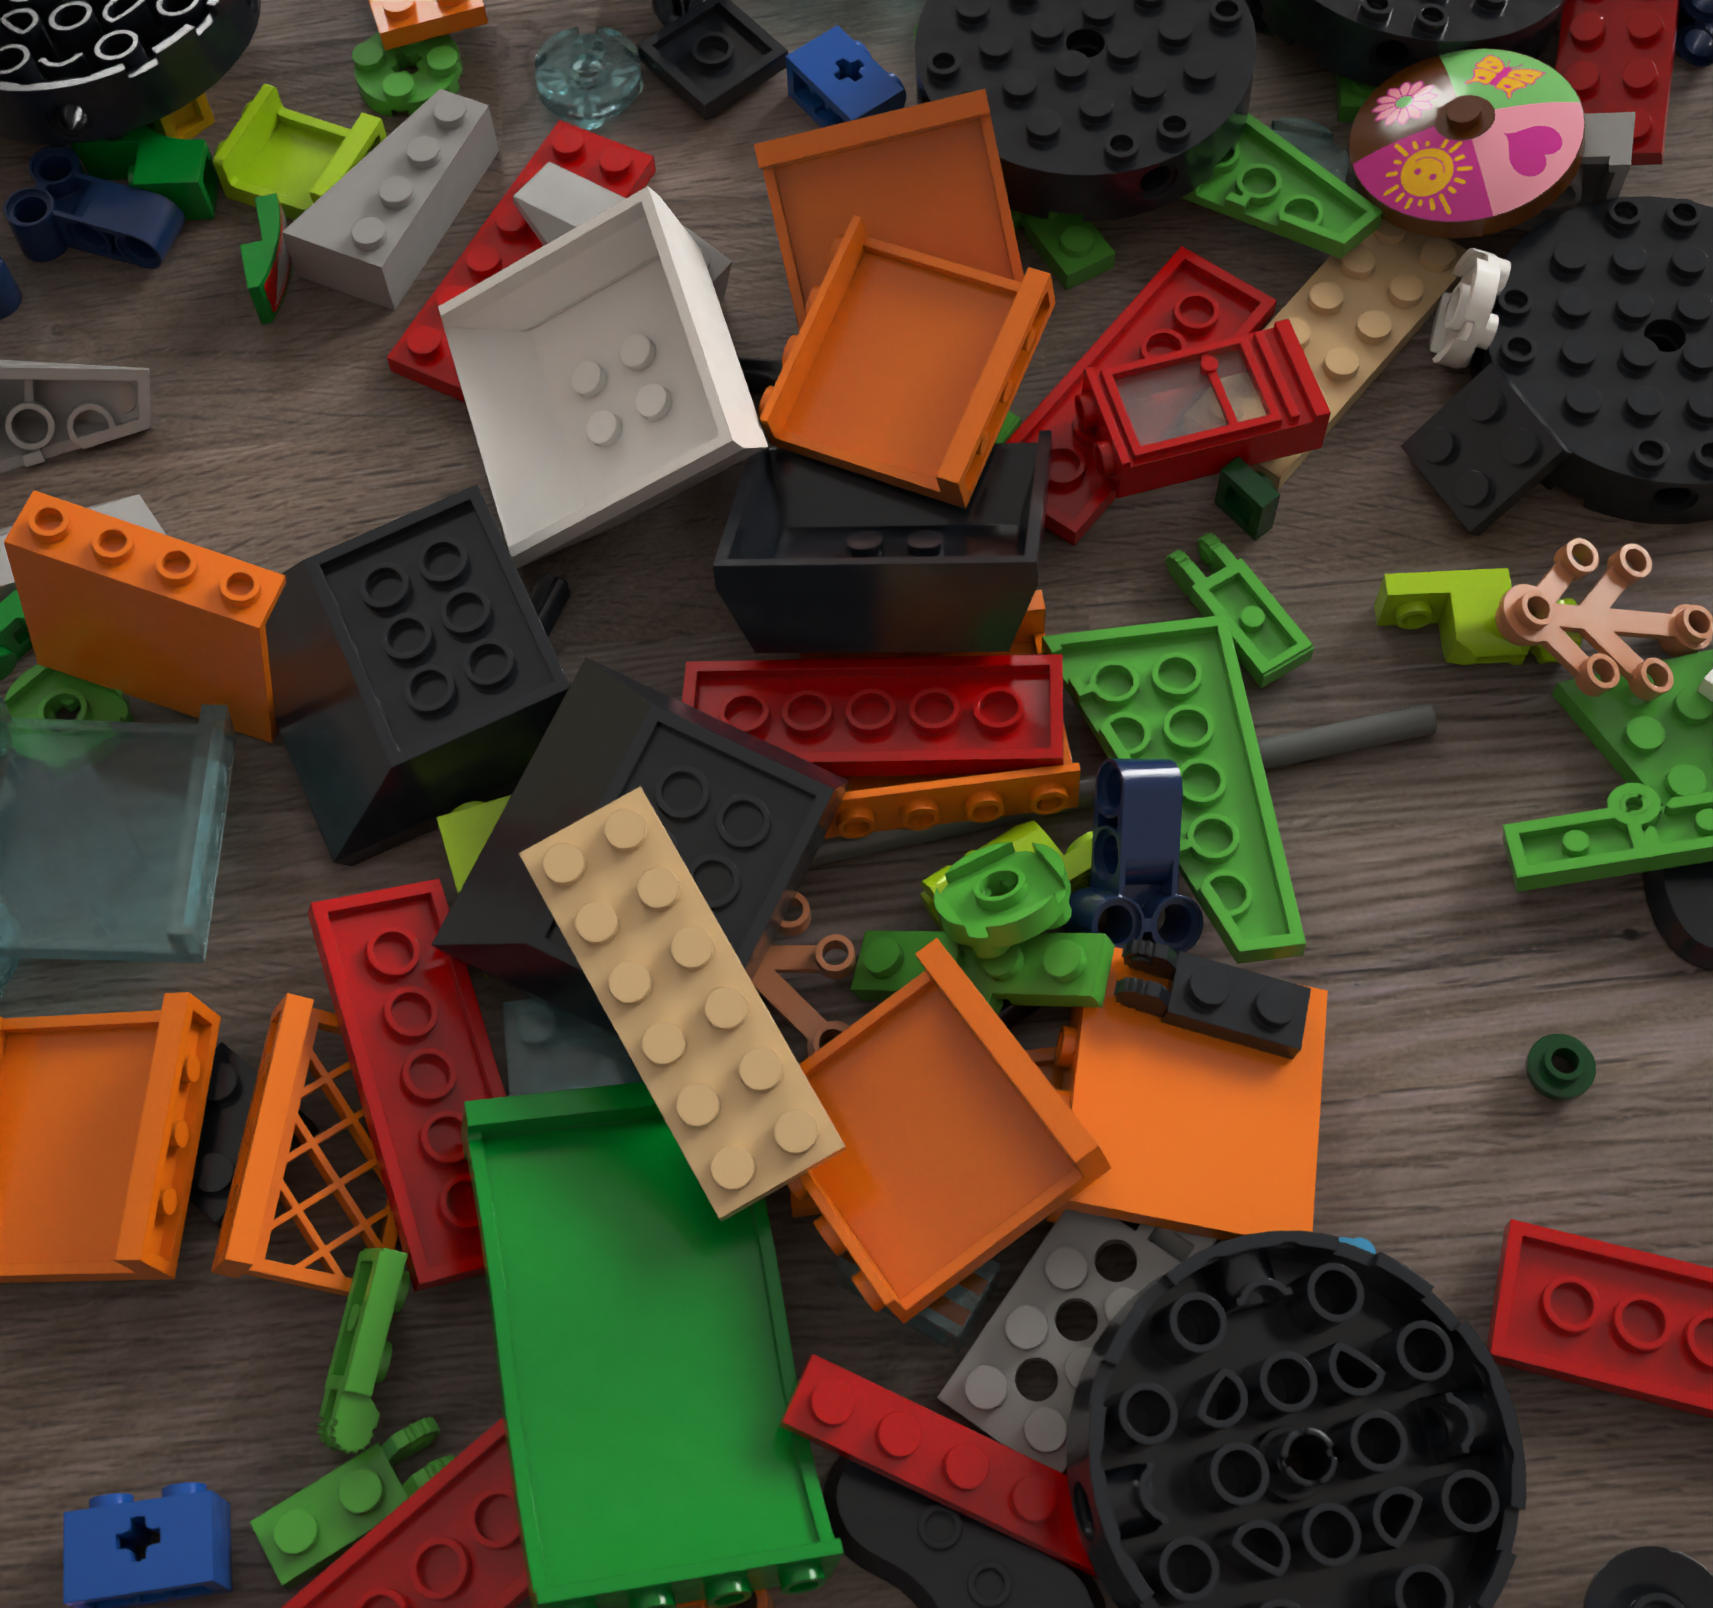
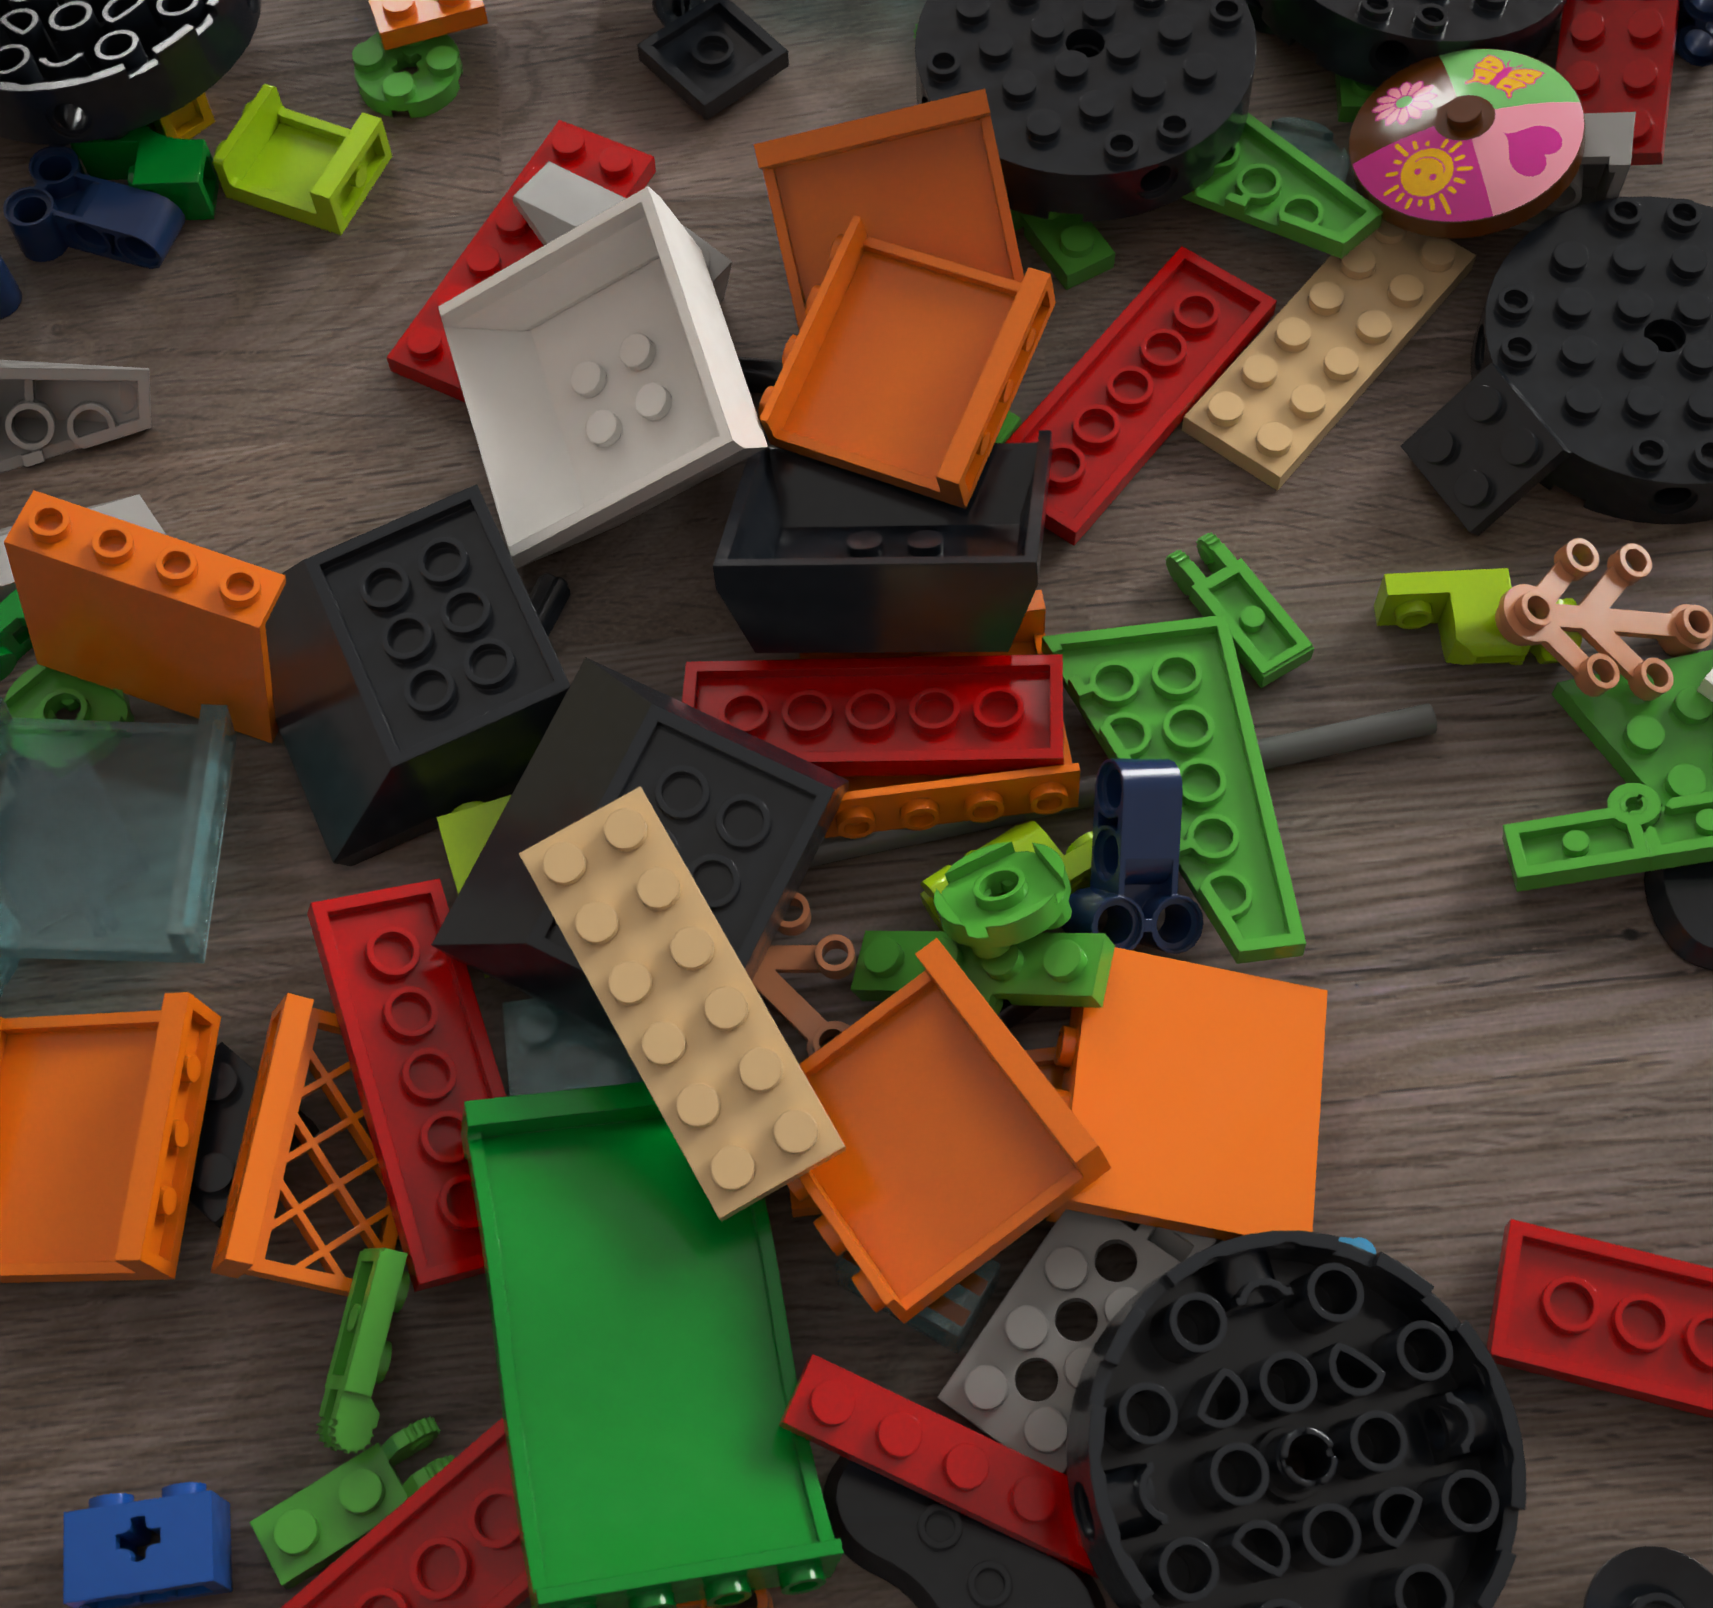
green slope [240,193,292,324] -> none
light grey wedge [282,89,499,311] -> none
clear light blue plate [534,26,643,129] -> none
blue brick [786,25,906,128] -> none
red door [1075,319,1331,498] -> none
black hinge [1114,939,1311,1060] -> none
dark green plate [1214,456,1280,541] -> none
white plate [1430,248,1511,369] -> none
dark green plate [1525,1034,1596,1101] -> none

